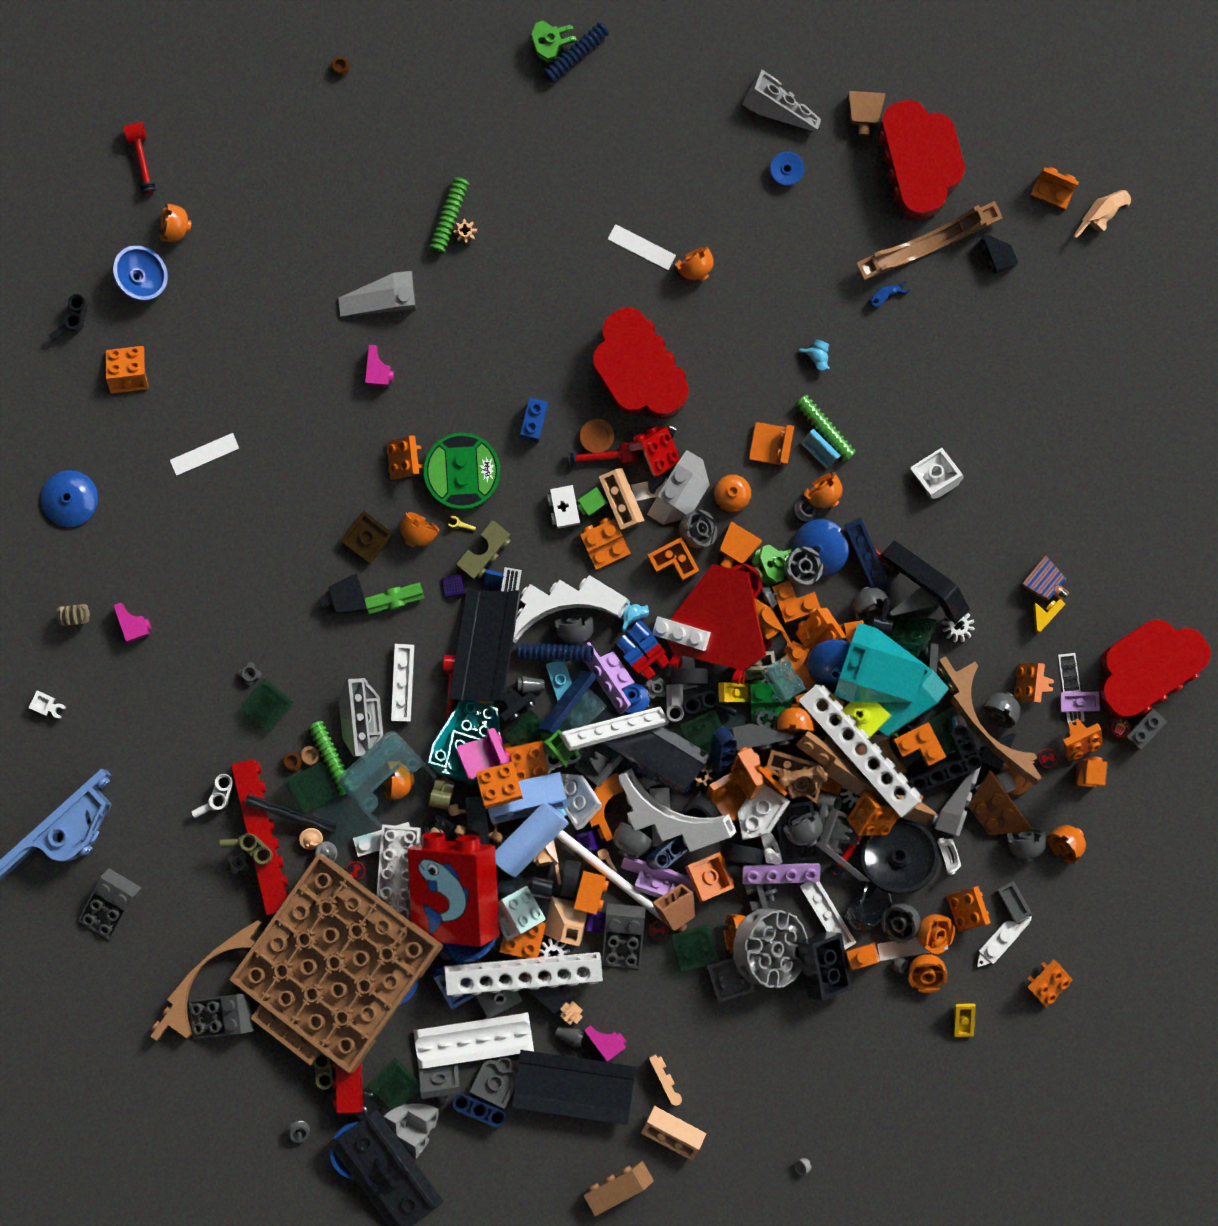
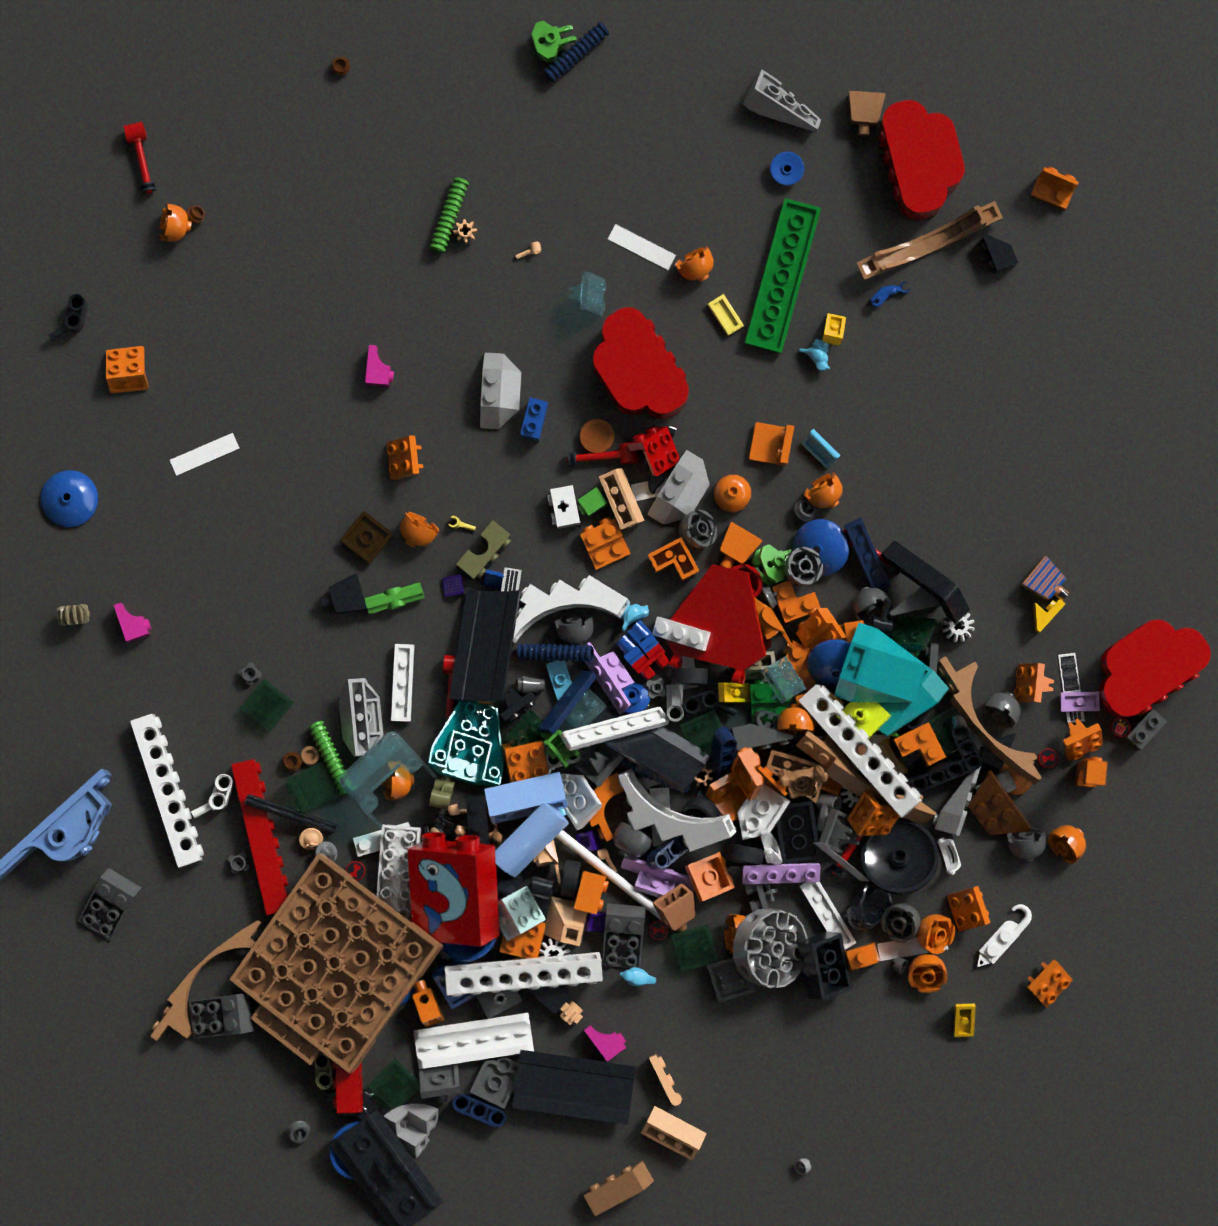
white plate [29,691,66,719] -> none
blue dish [112,246,168,301] -> none
olive beam [220,833,273,864] -> none
light grey wedge [338,271,416,317] -> none
brick [424,433,501,510] -> none
bracket [456,728,509,781] -> none
orange plate [476,762,523,809] -> none
dark grey cone [555,1026,585,1048] -> none
dark grey cylinder [783,811,823,847] -> none
bright green piece [795,395,856,462] -> none
white slope [910,448,964,499] -> none
dark grey tile [997,881,1032,925] -> none
light nougat animal [1074,190,1131,238] -> none
none -> white brick [130,714,204,868]
none -> reddish brown plate [186,205,205,224]
none -> orange torso [413,980,445,1027]
none -> light grey wedge [480,353,521,429]
none -> light nougat hand [515,242,541,259]
none -> clear light blue plate [569,272,606,317]
none -> medium azure animal [620,967,656,987]
none -> light yellow tile [707,294,744,336]
none -> green plate [745,198,821,354]
none -> yellow slope [822,313,846,346]

